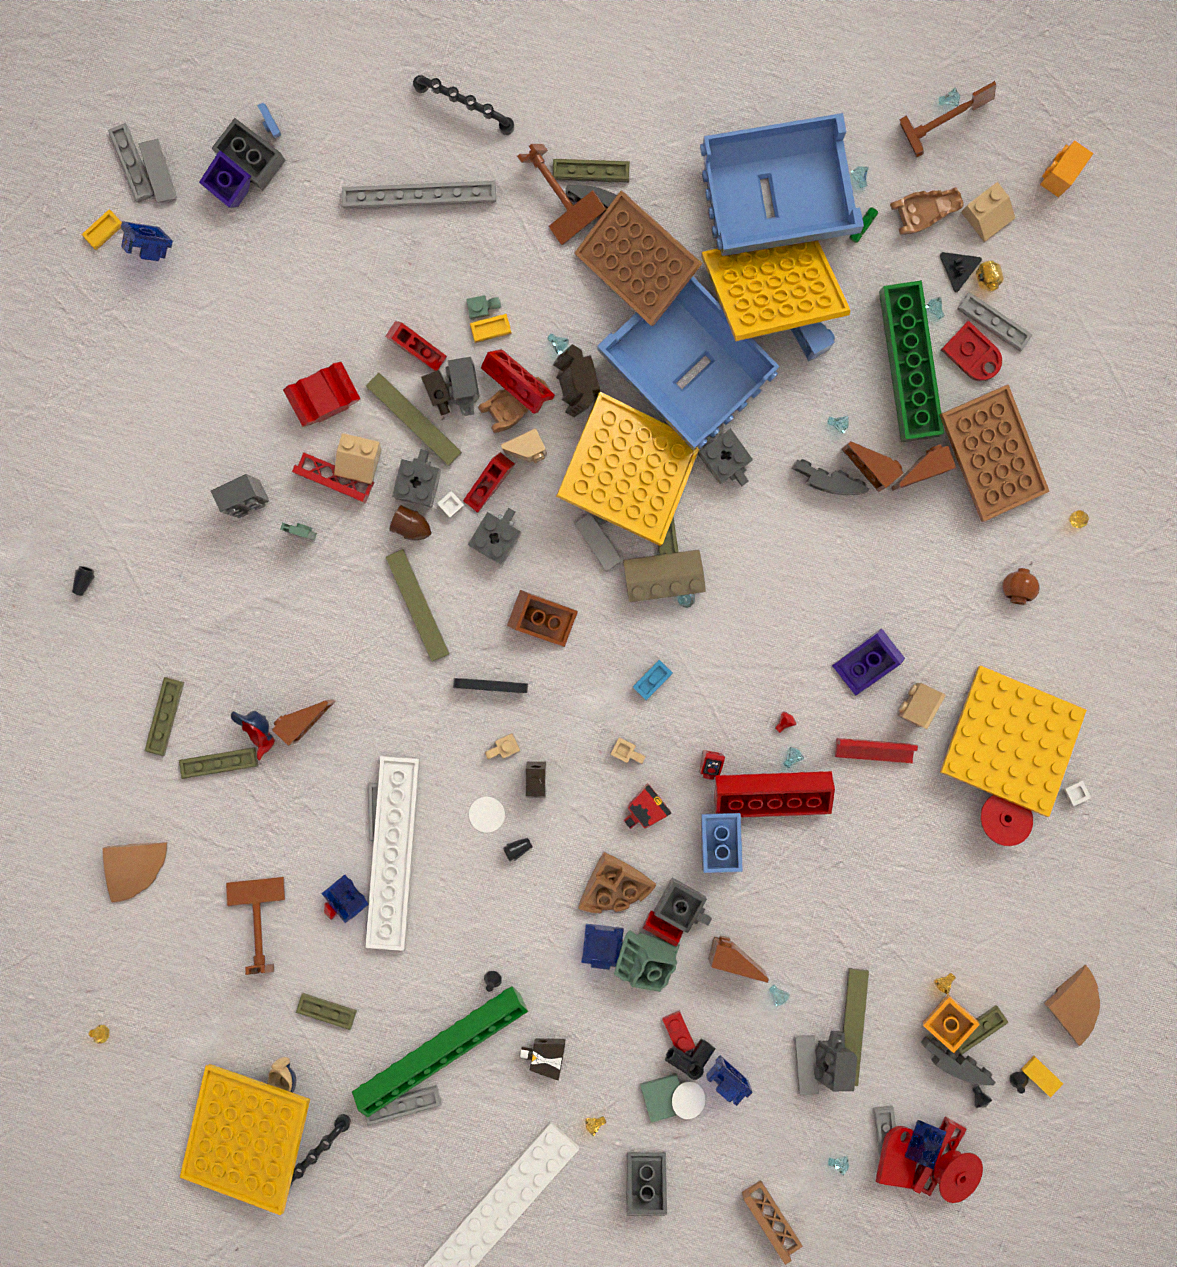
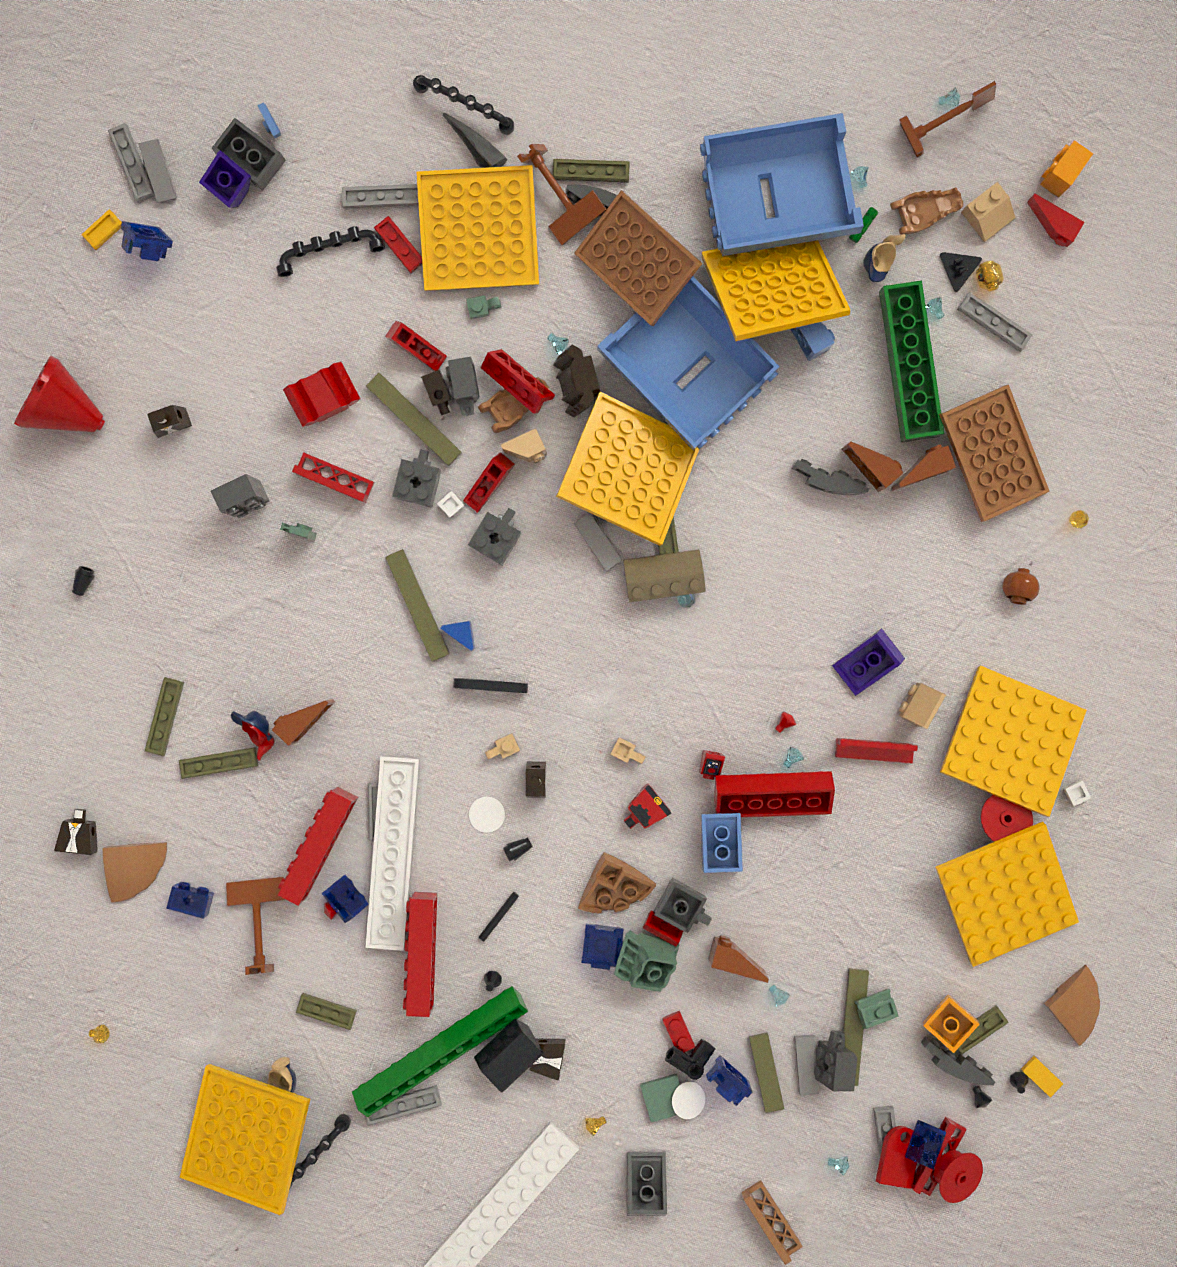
tan slope [334,433,382,485] -> none
reddish brown helmet [389,505,432,541] -> none
yellow tile [470,314,512,343] -> none
dark orange slope [507,590,578,647] -> none
dark azure plate [633,660,673,700] -> none
dark grey hinge [698,428,753,487] -> none
clear light blue rock [827,416,849,434] -> none
clear yellow rock [934,973,956,994] -> none
red tile [941,320,1002,381] -> none
none -> red cone [14,355,105,432]
none -> dark brown torso [54,809,98,855]
none -> dark brown torso [147,405,192,438]
none -> clear blue brick [166,882,214,919]
none -> black bar [276,226,385,277]
none -> red brick [278,787,358,906]
none -> red tile [374,216,423,274]
none -> red brick [403,892,438,1017]
none -> yellow plate [416,165,539,291]
none -> blue slope [440,621,475,651]
none -> dark grey piece [443,113,507,168]
none -> black slope [474,1018,544,1093]
none -> black bar [479,891,519,942]
none -> olive tile [749,1032,784,1113]
none -> sand green plate [854,989,899,1029]
none -> tan hair [863,234,906,282]
none -> yellow plate [935,822,1079,967]
none -> red slope [1027,193,1085,247]

